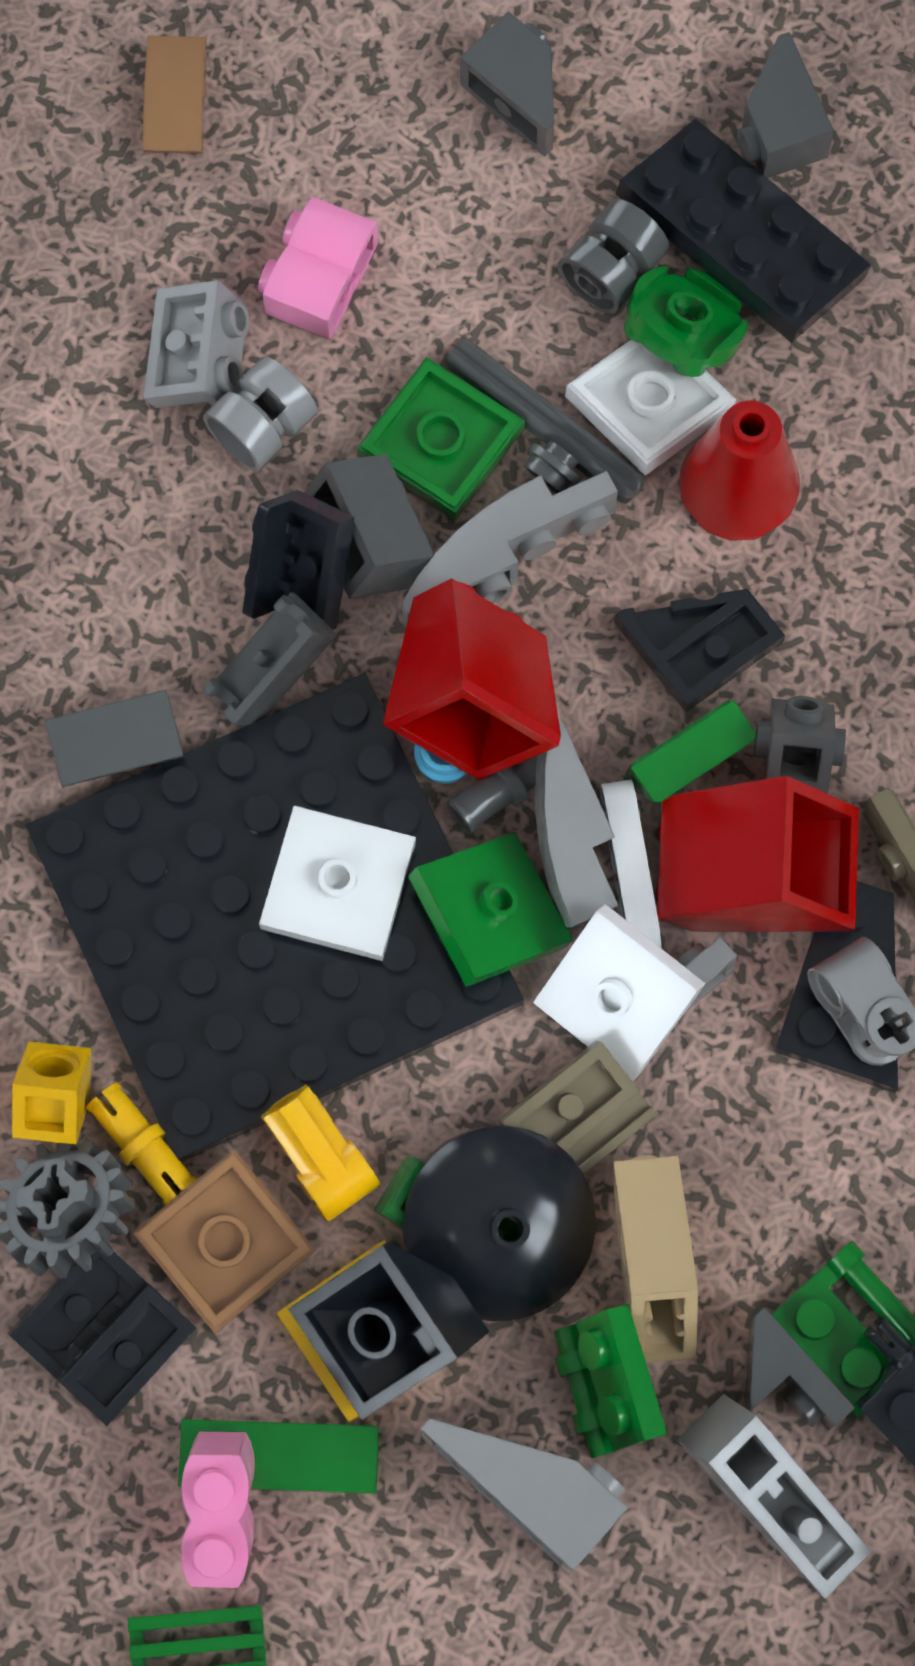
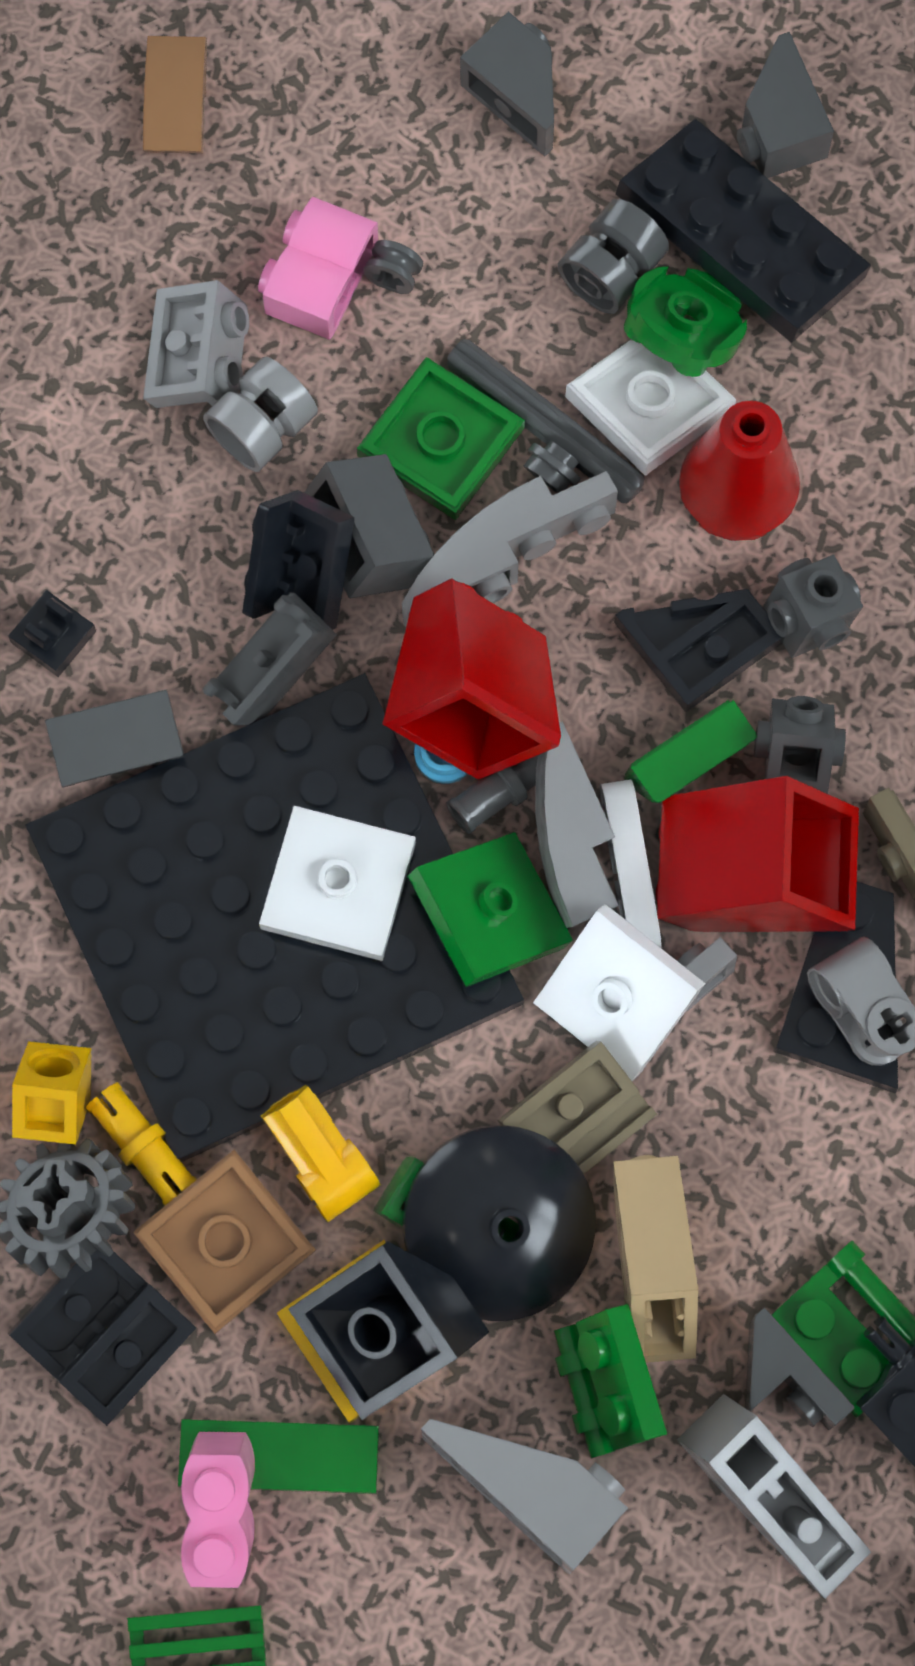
none -> black tile [8,590,96,677]
none -> dark grey bush [363,240,423,294]
none -> dark grey brick [763,554,864,658]

